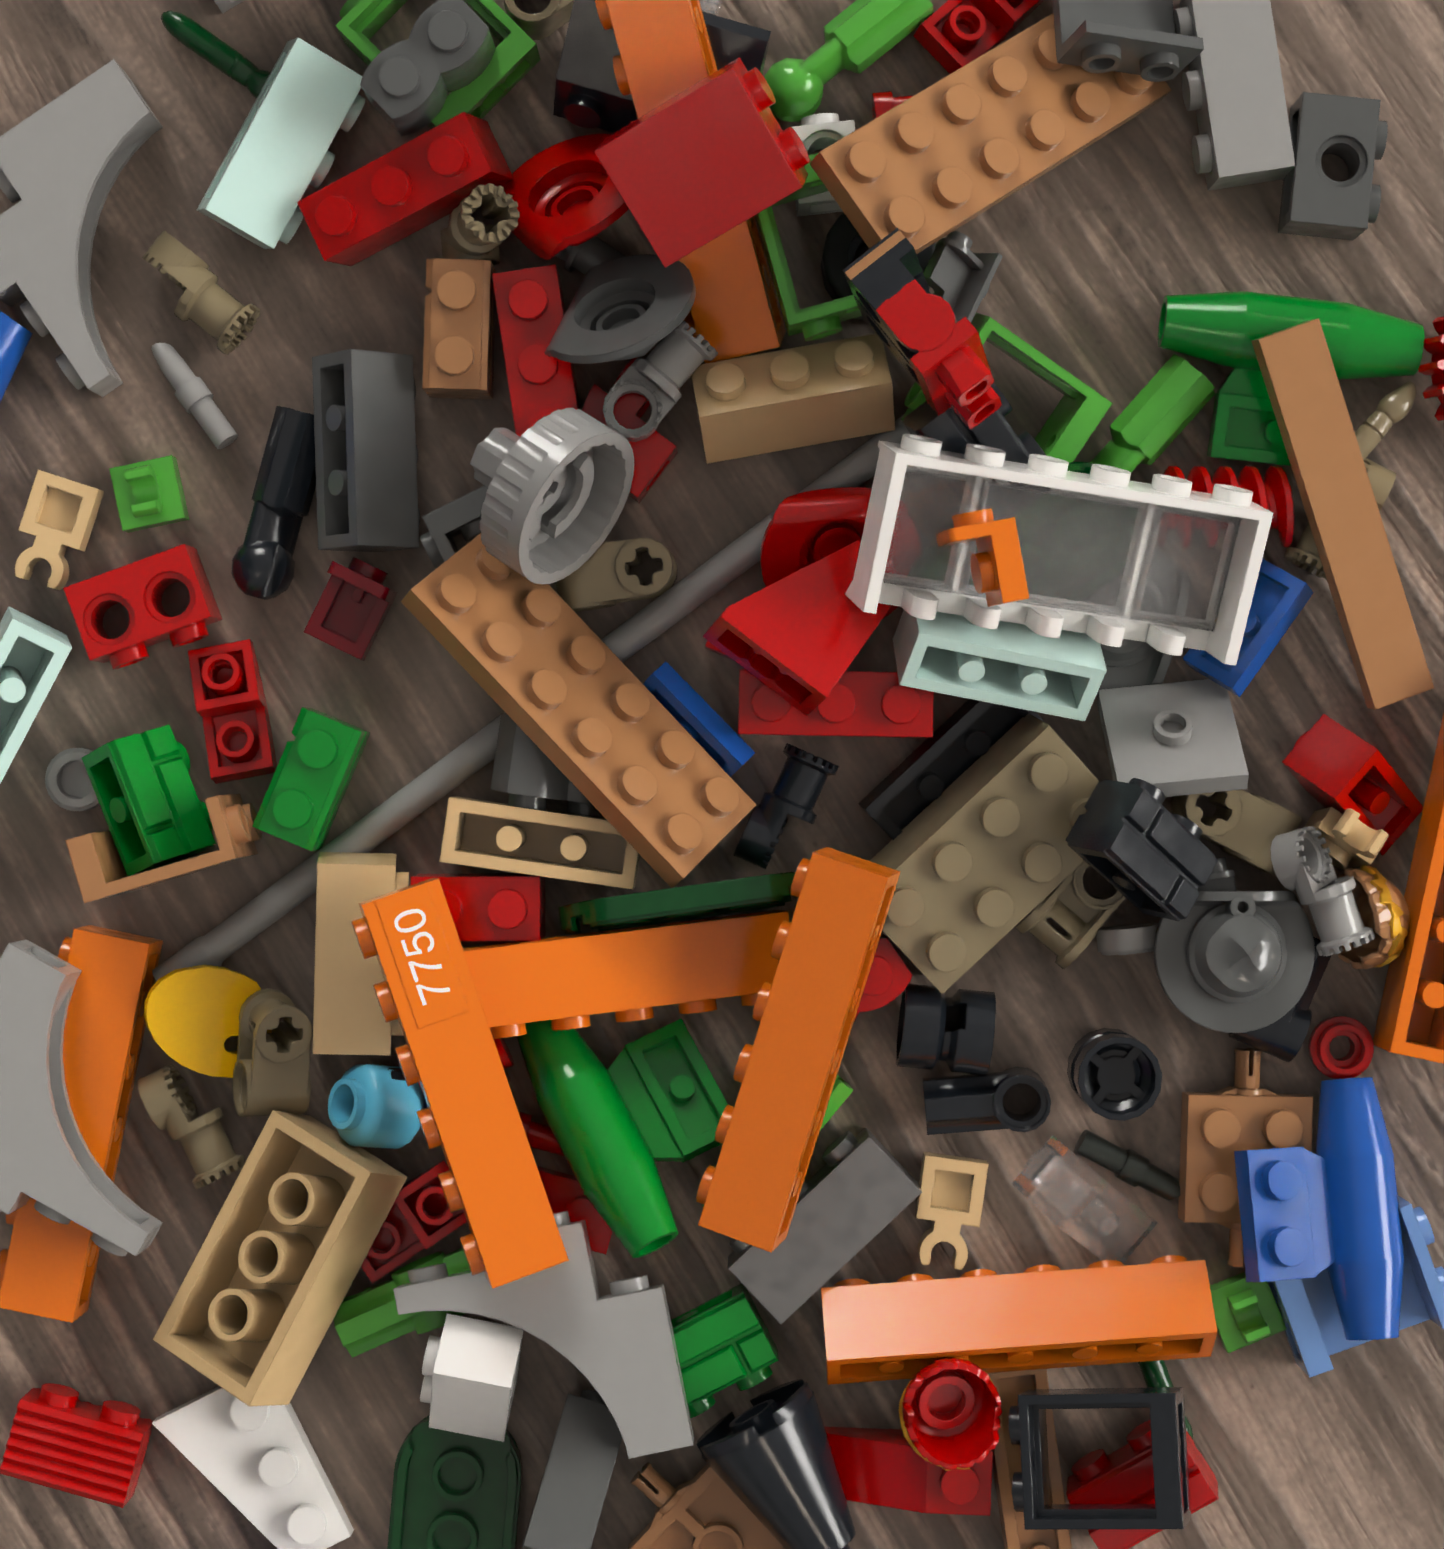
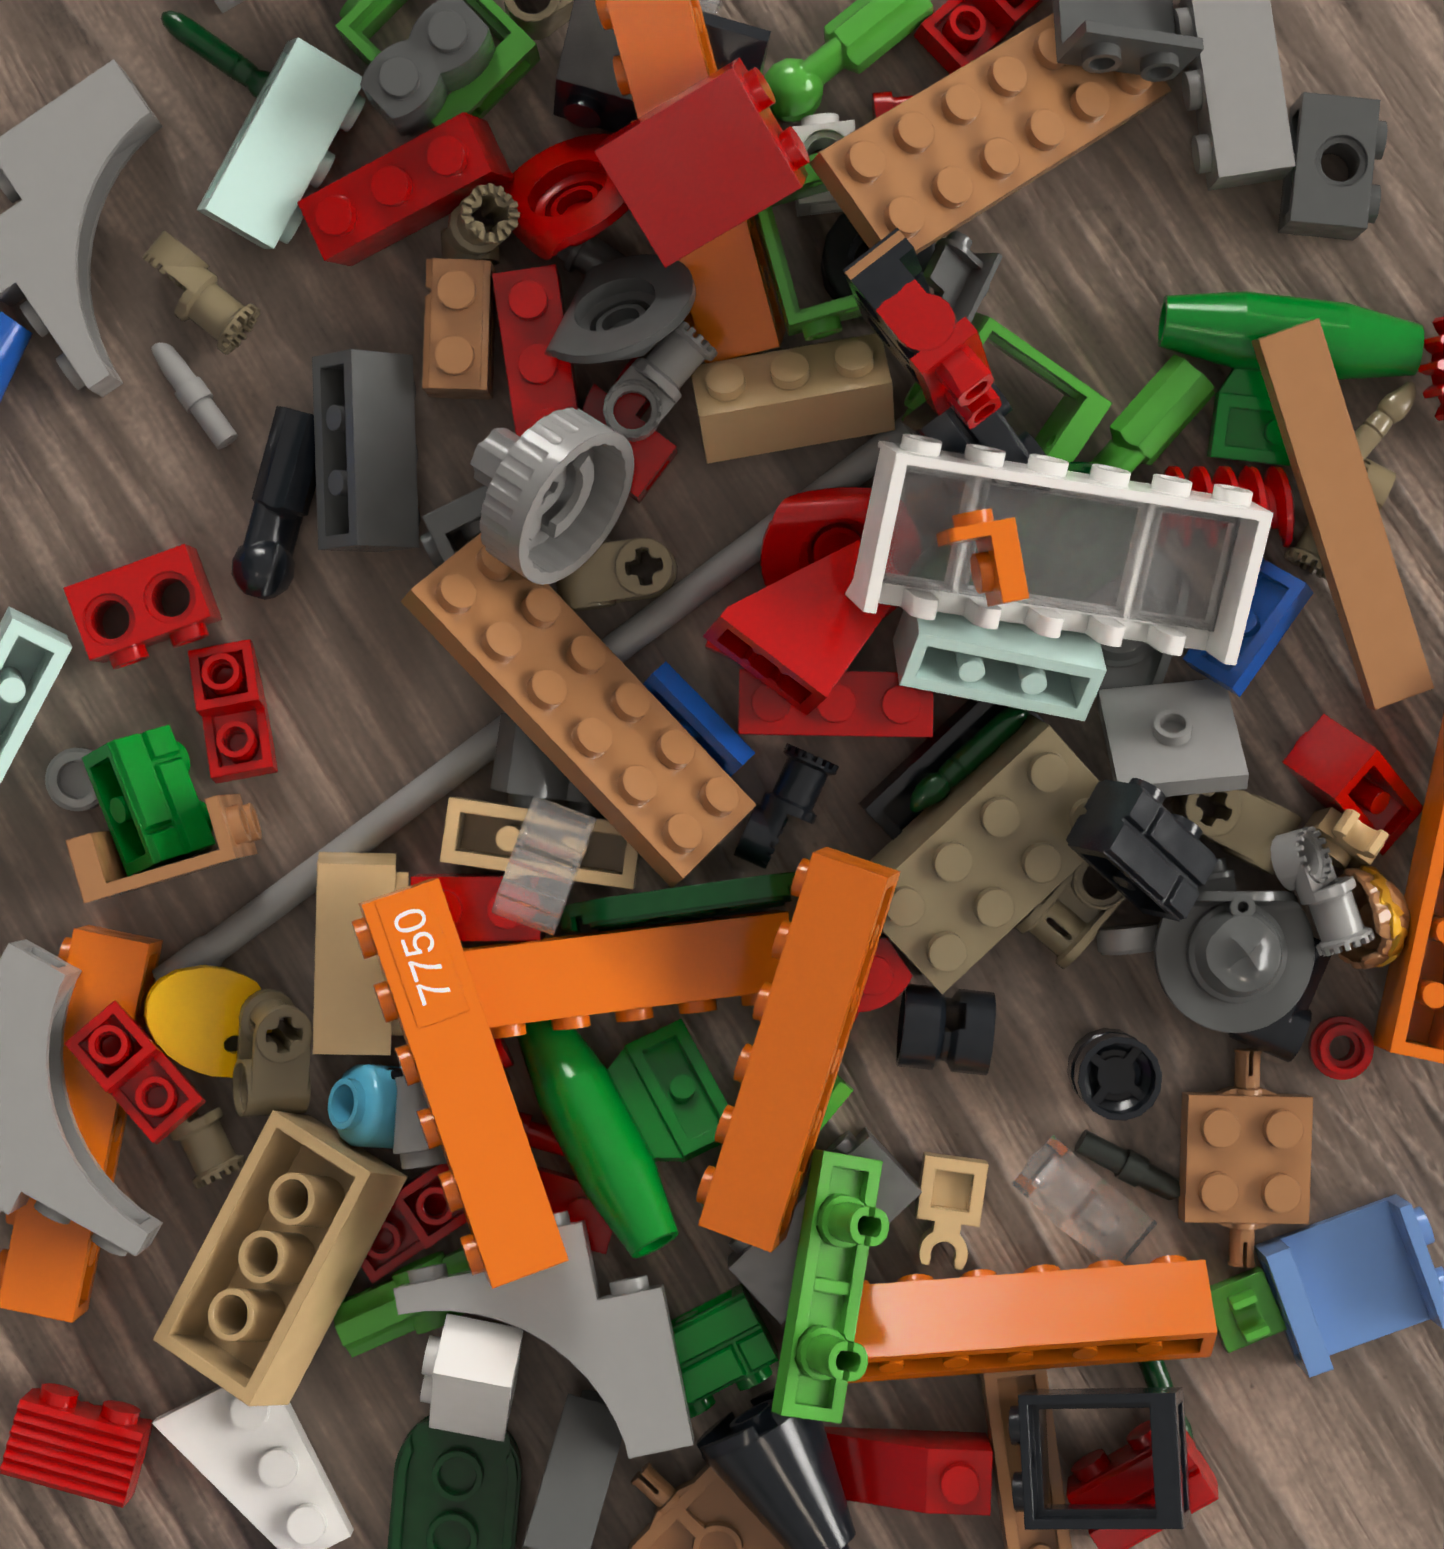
tan plate [15,470,104,590] -> none
bright green tile [109,455,190,533] -> none
green brick [252,707,370,851] -> none
dark red bracket [304,557,397,661] -> none
red hair [899,1357,1002,1471] -> none
black piece [922,1067,1051,1135] -> none
blue plate [1234,1077,1404,1340] -> none
none -> red slope [64,1000,207,1145]
none -> light grey cone [393,1076,447,1169]
none -> clear beam [492,796,597,936]
none -> bright green plate [771,1149,889,1424]
none -> dark green piece [910,706,1030,813]

